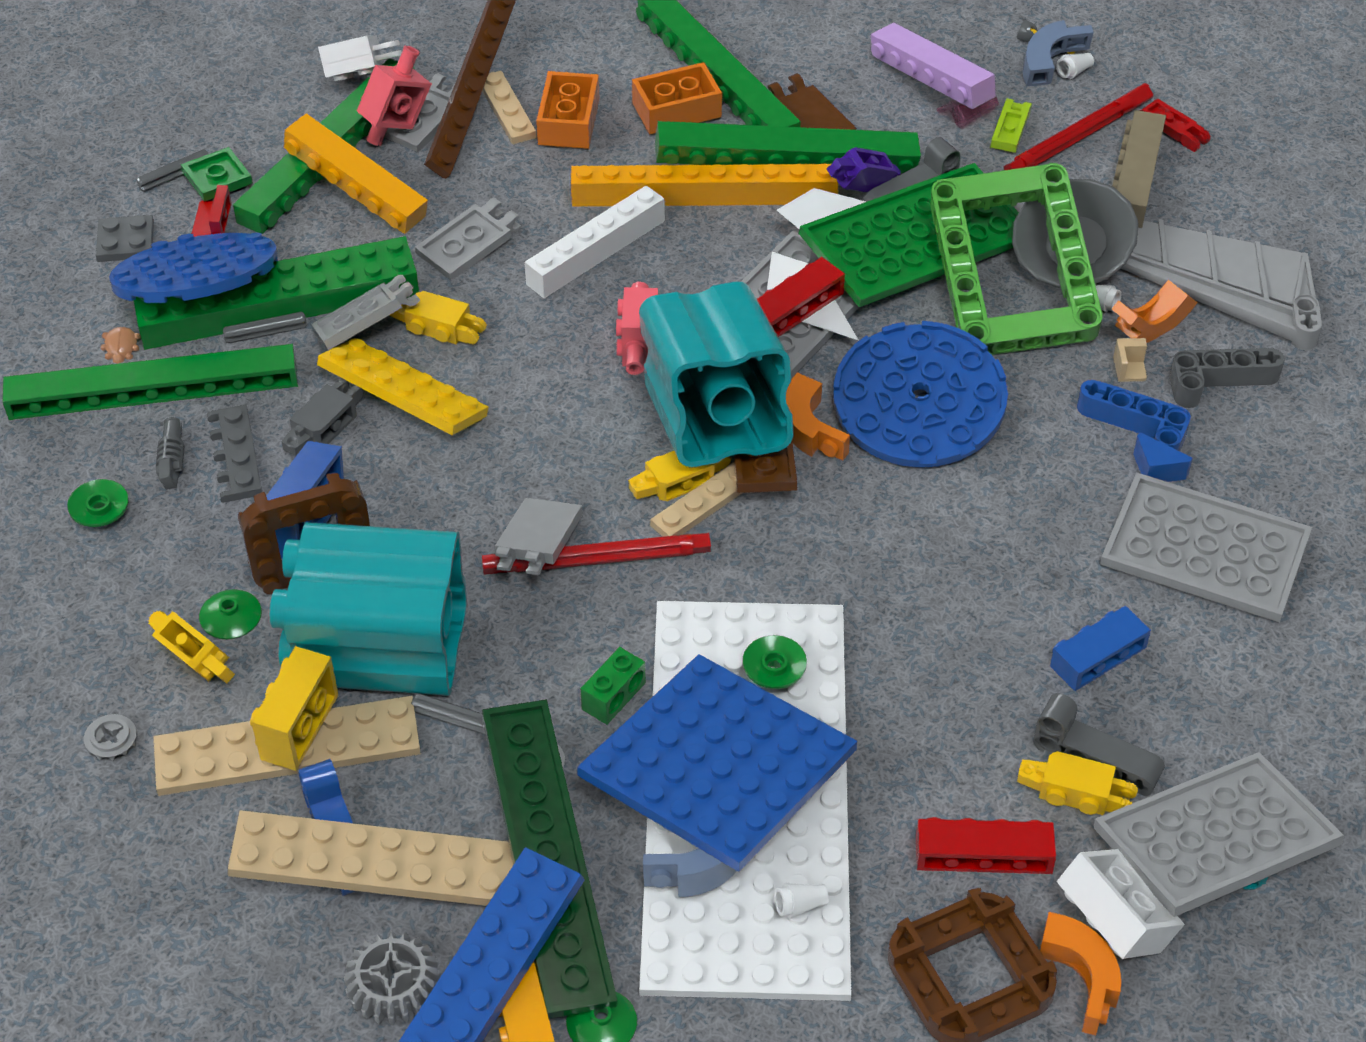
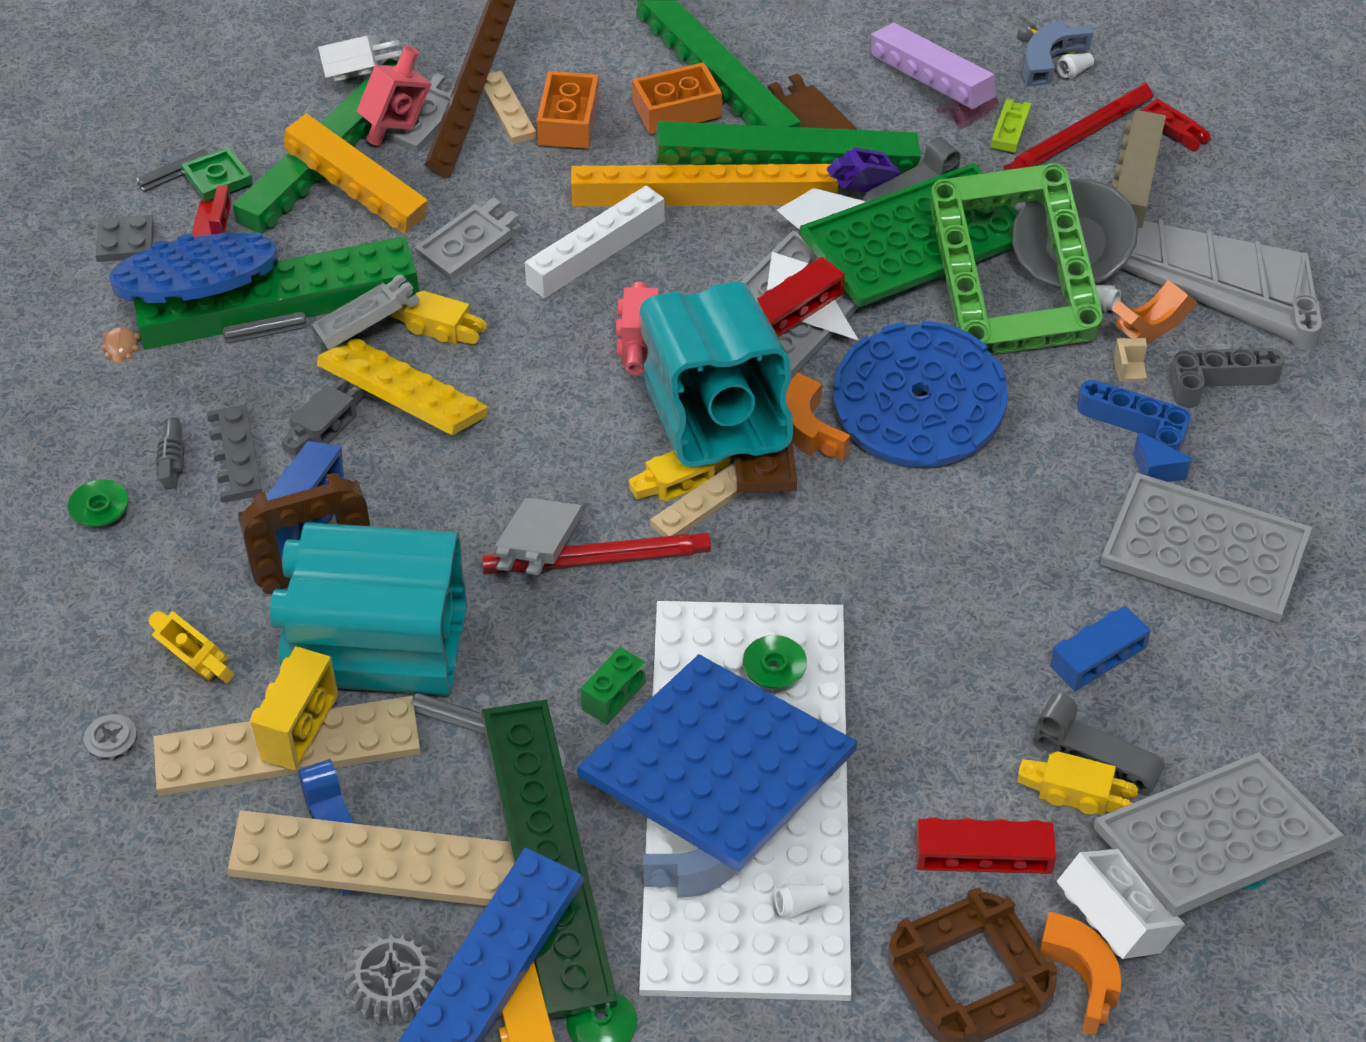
green brick [2,344,298,420] -> none
green dish [199,589,262,639] -> none

